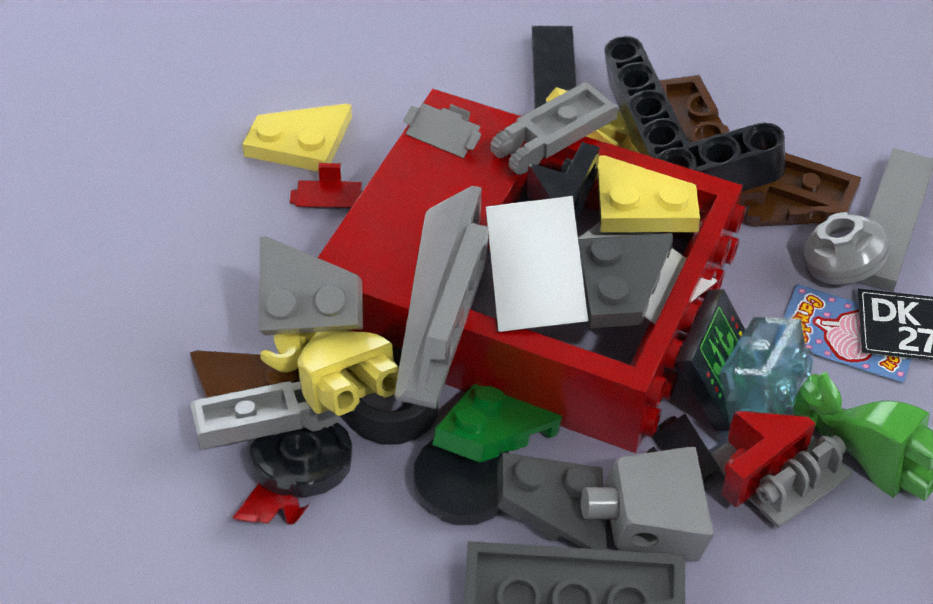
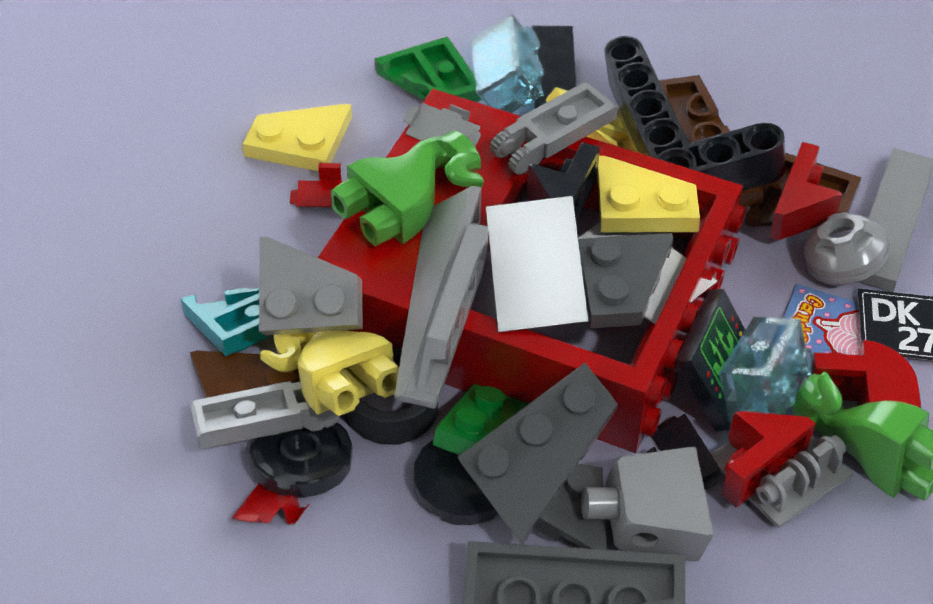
none -> teal wing [181,287,272,356]
none -> bright green hips [331,130,484,247]
none -> green wing [374,36,483,102]
none -> dark grey wing [457,363,618,545]
none -> clear light blue brick [471,15,544,113]
none -> red slope [770,142,842,241]
none -> red brick [807,340,921,408]

